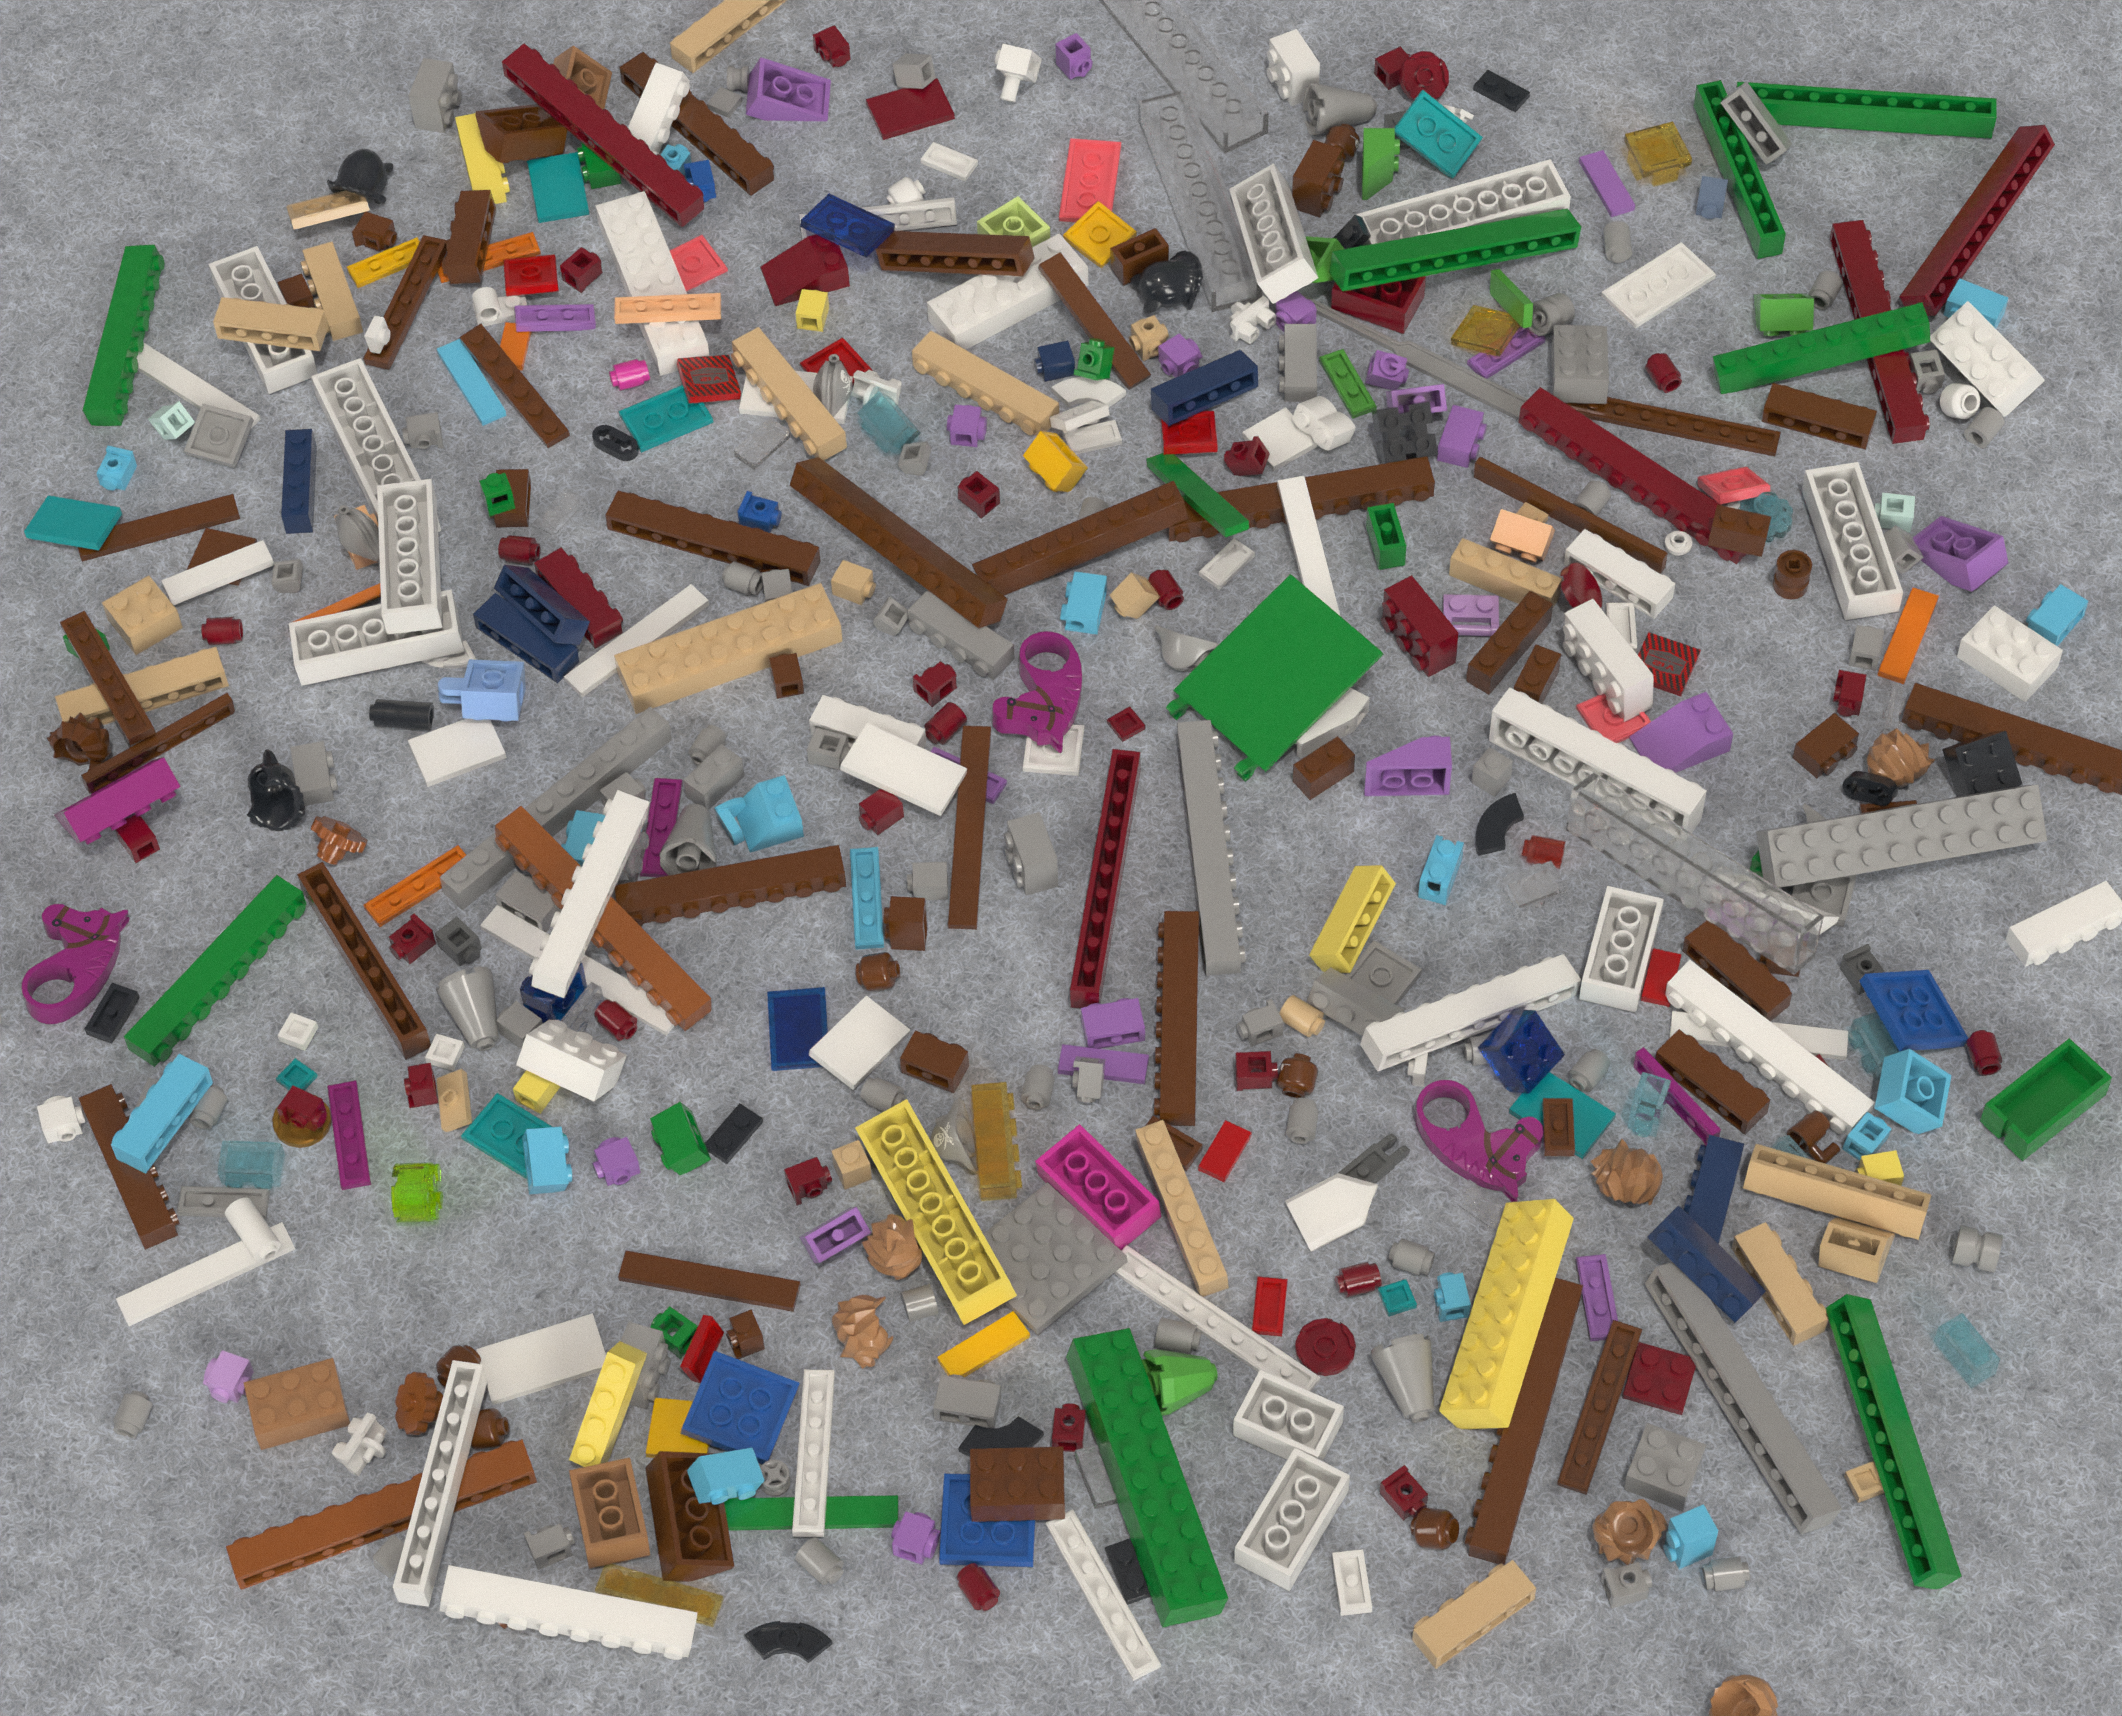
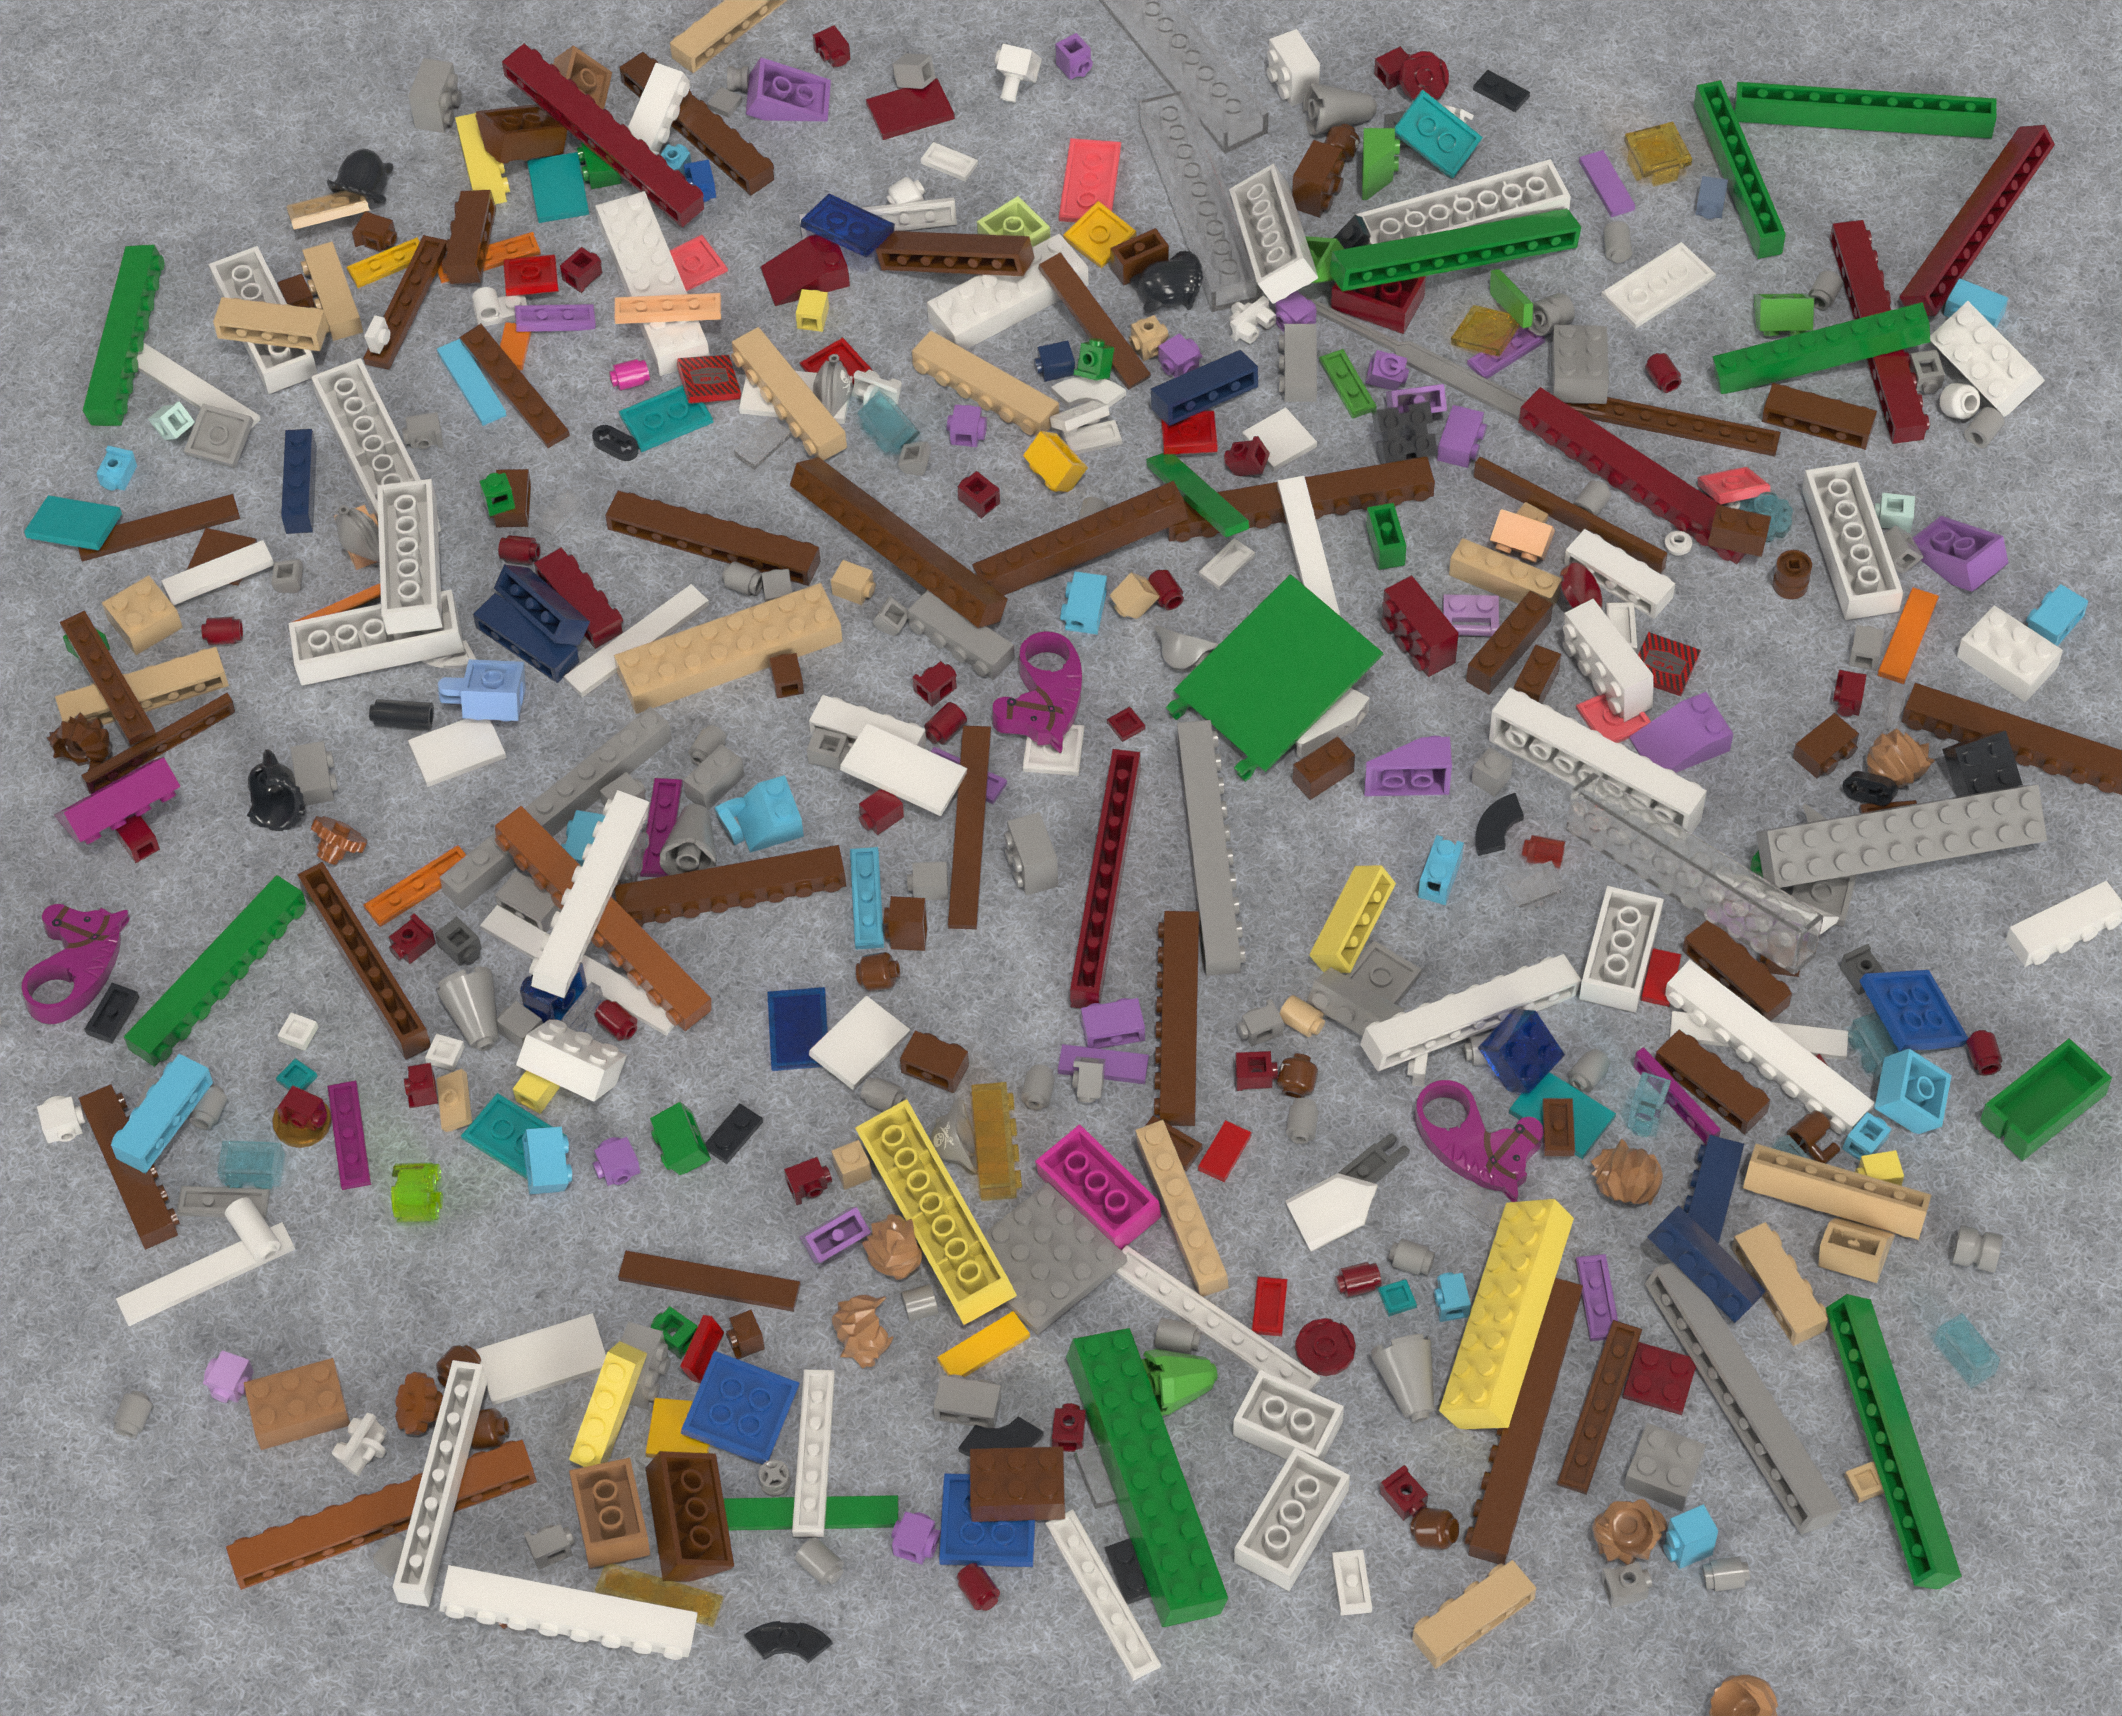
medium azure brick [687,1448,765,1505] -> none
blue brick [738,491,782,533] -> none
white brick [1292,396,1356,451] -> none
light grey brick [1720,81,1792,165] -> none

